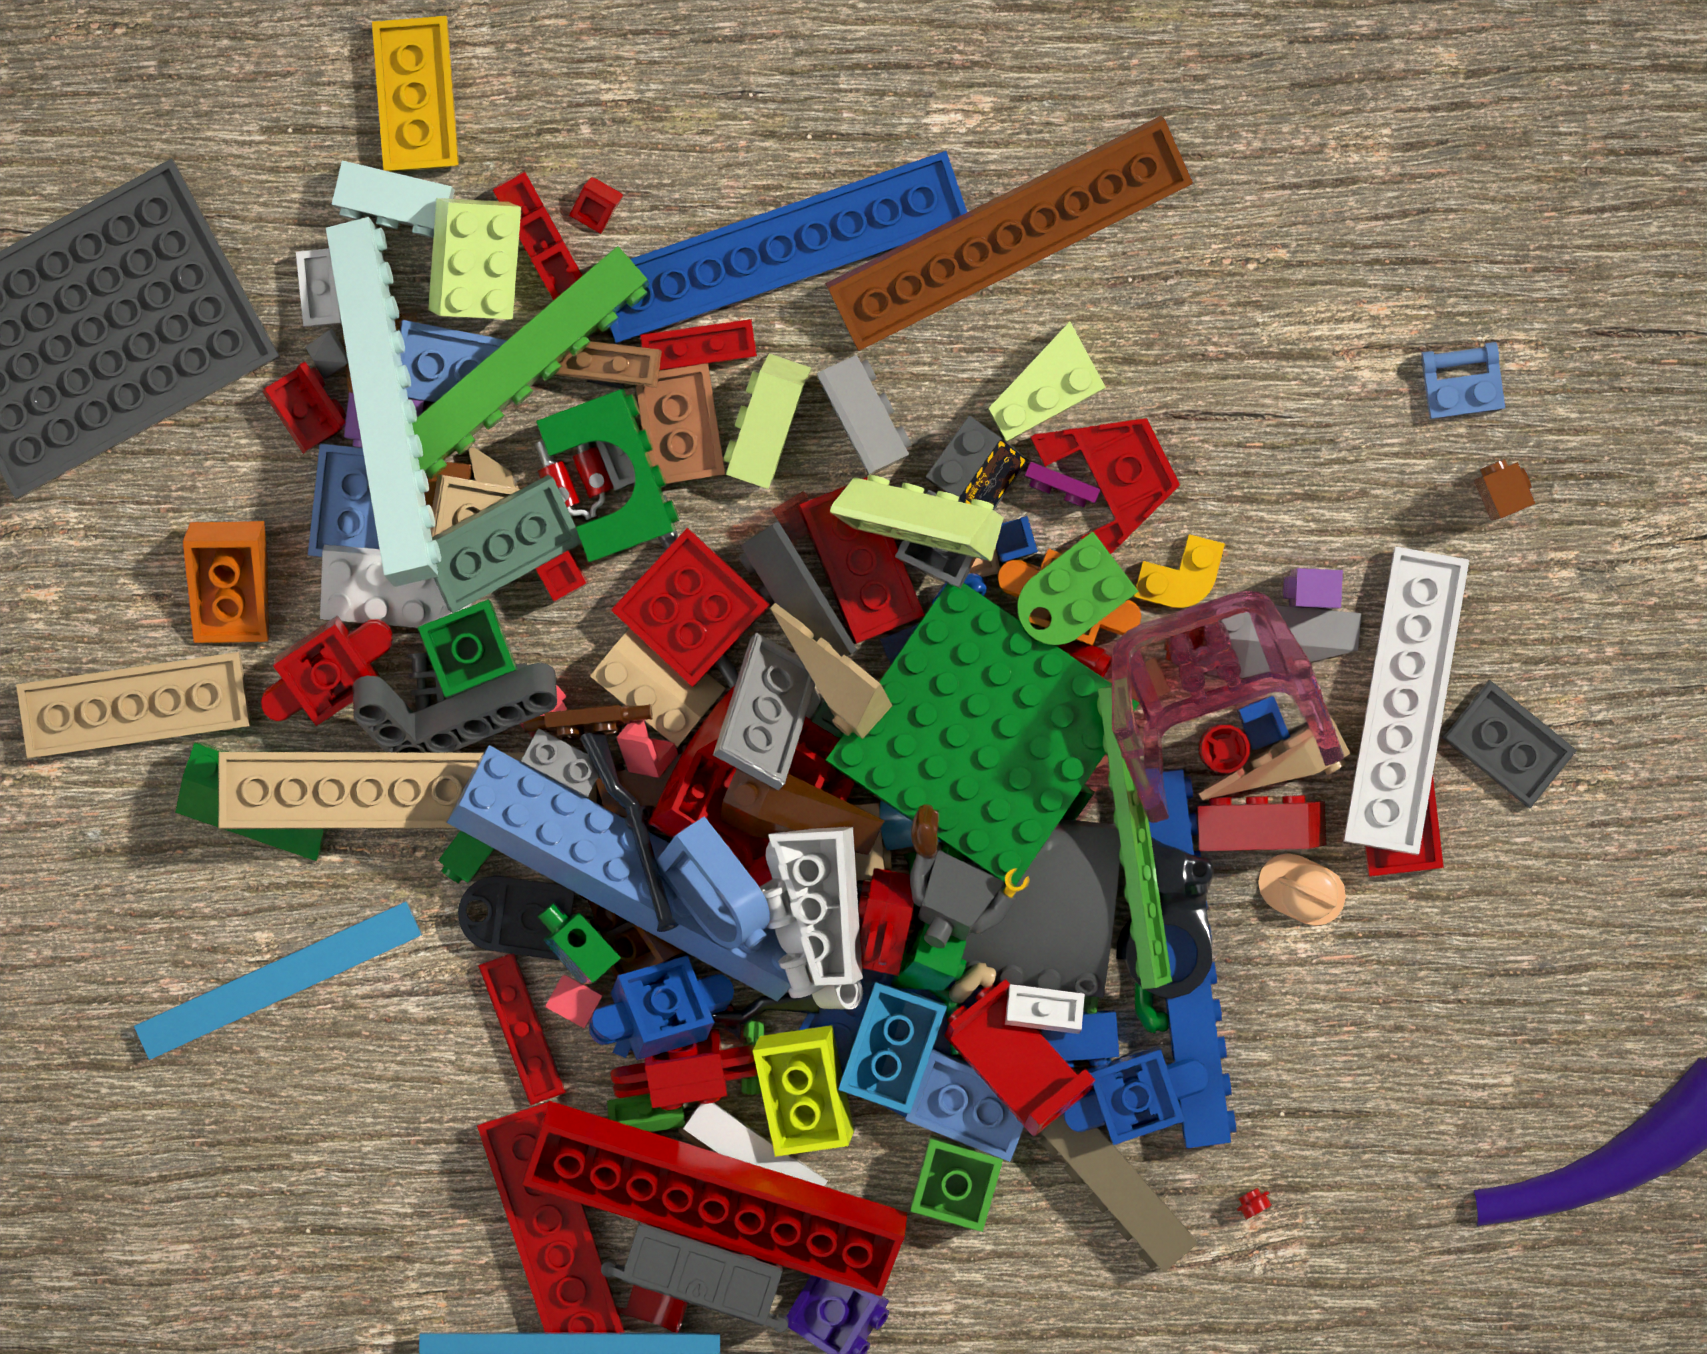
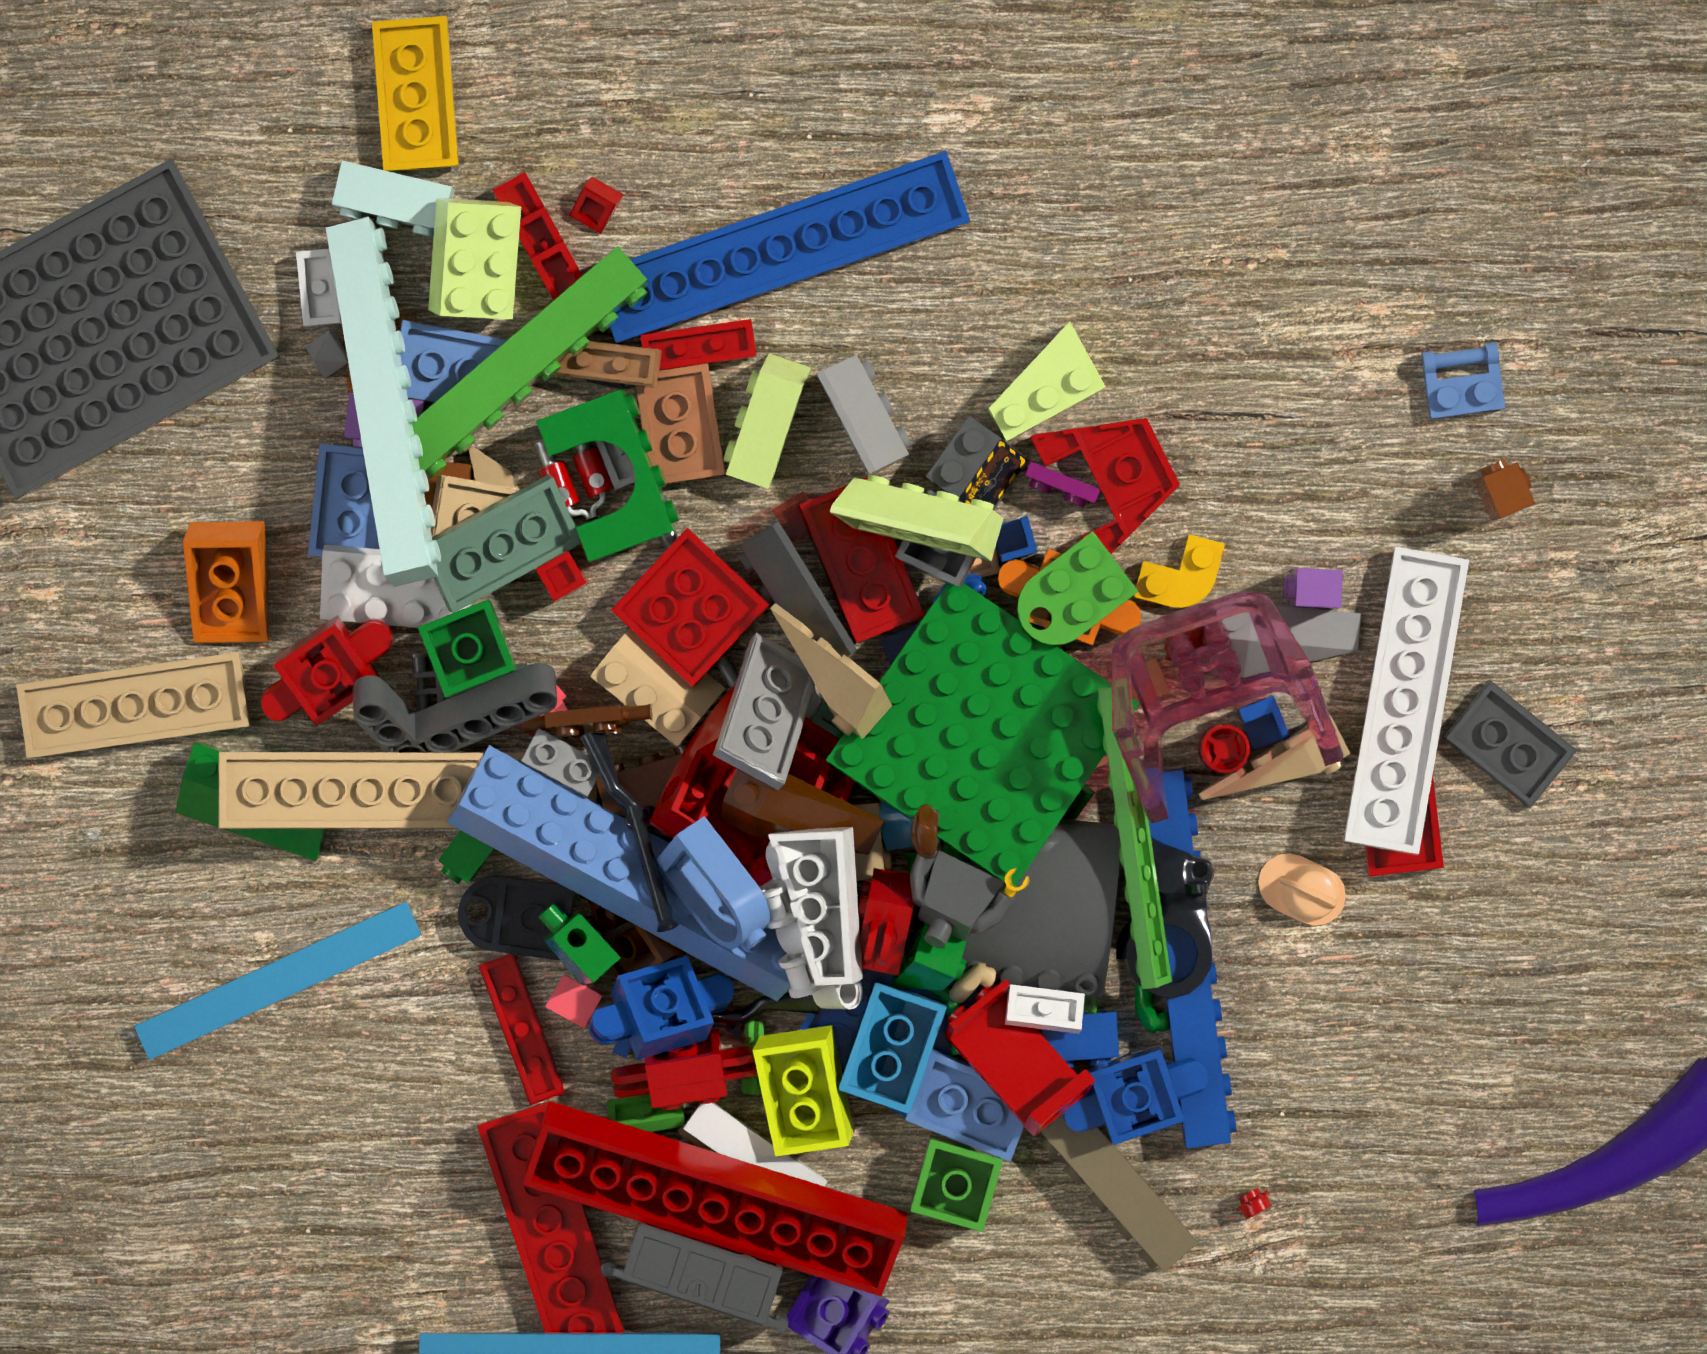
red bracket [262,361,346,454] -> none
coral panel [616,720,678,778] -> none
red piece [617,1285,688,1333] -> none
dark orange plate [825,115,1193,351] -> none
red cone [1058,640,1113,678] -> none
red wedge [1198,795,1327,851] -> none

